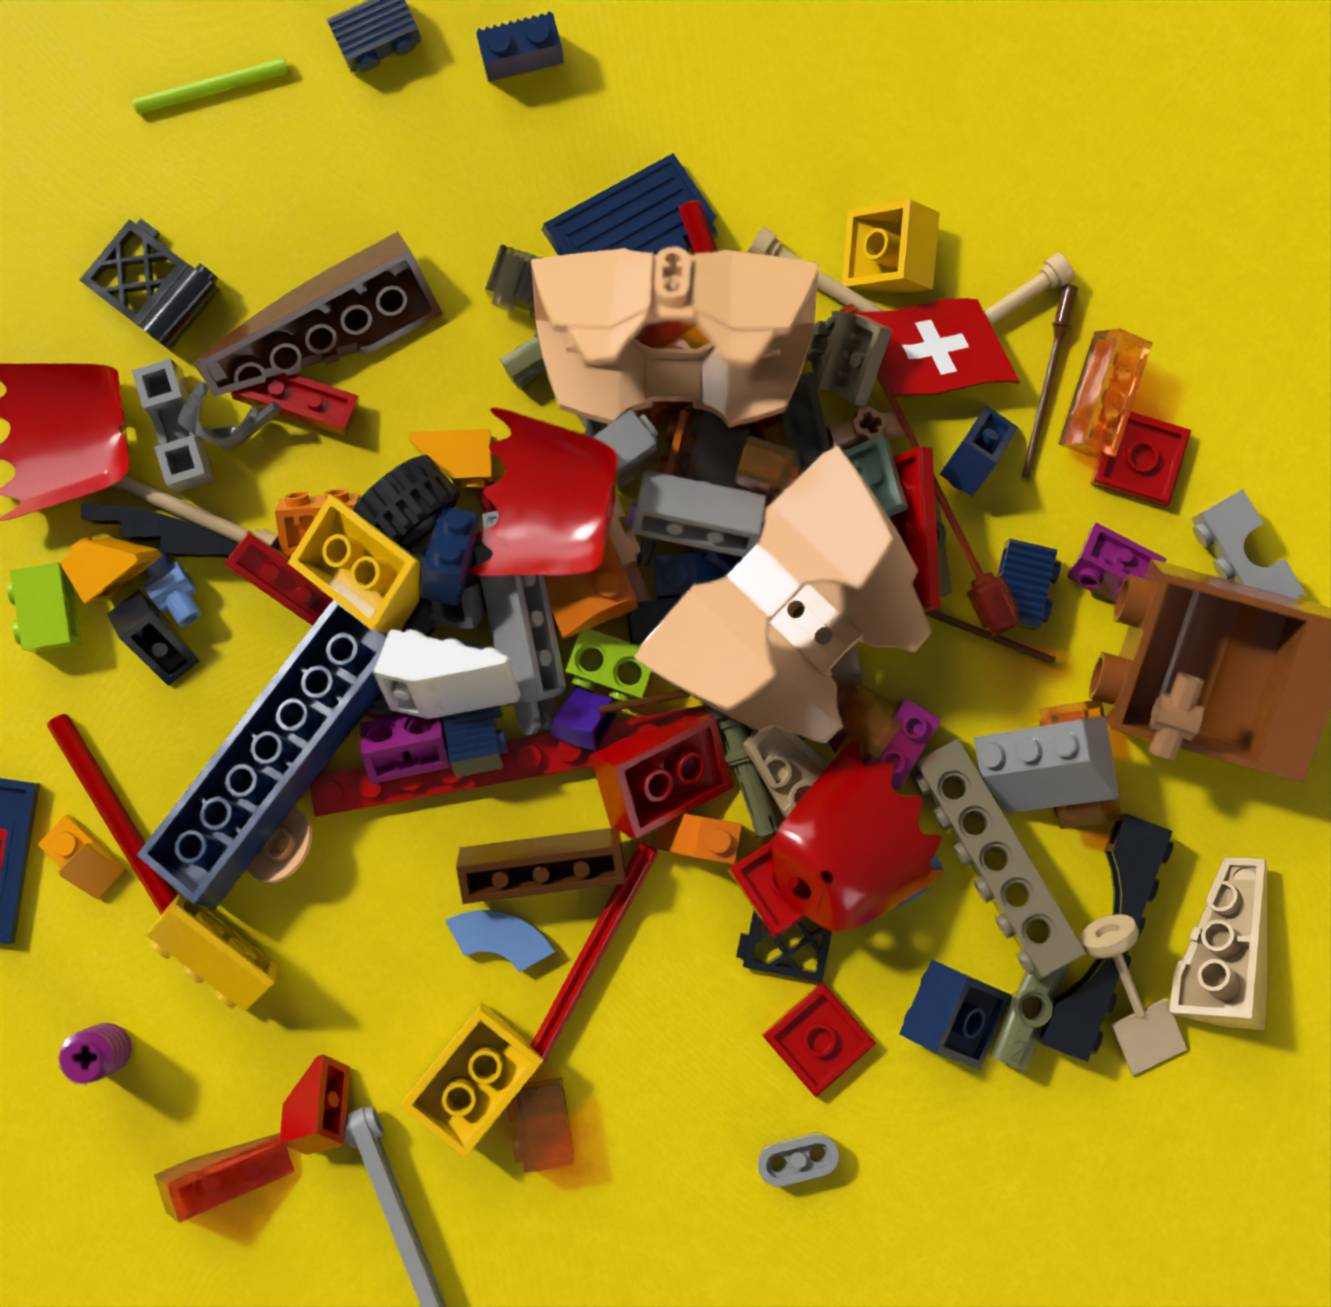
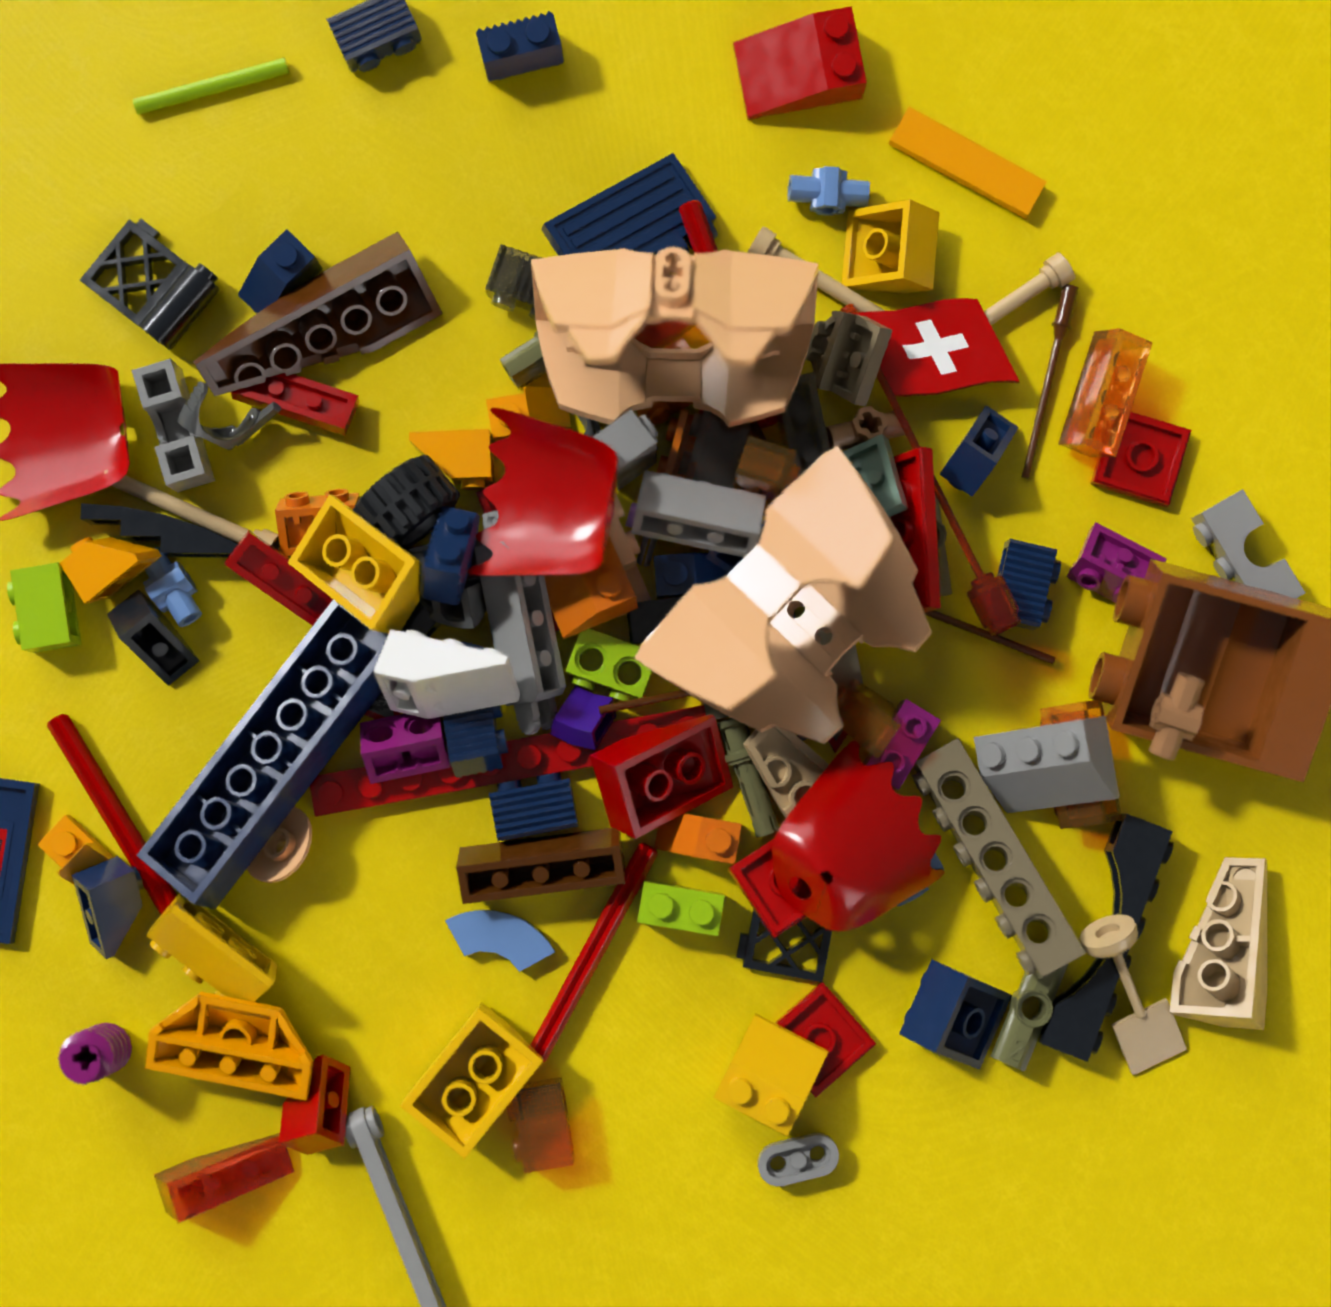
none -> dark blue slope [72,856,143,959]
none -> light orange wedge [145,992,313,1101]
none -> dark blue slope [238,229,323,314]
none -> light orange slope [486,386,572,441]
none -> dark blue brick [489,772,579,841]
none -> lime brick [637,880,725,936]
none -> yellow slope [713,1013,828,1137]
none -> red slope [733,6,867,120]
none -> medium blue axle [787,166,870,216]
none -> light orange tile [889,107,1047,219]

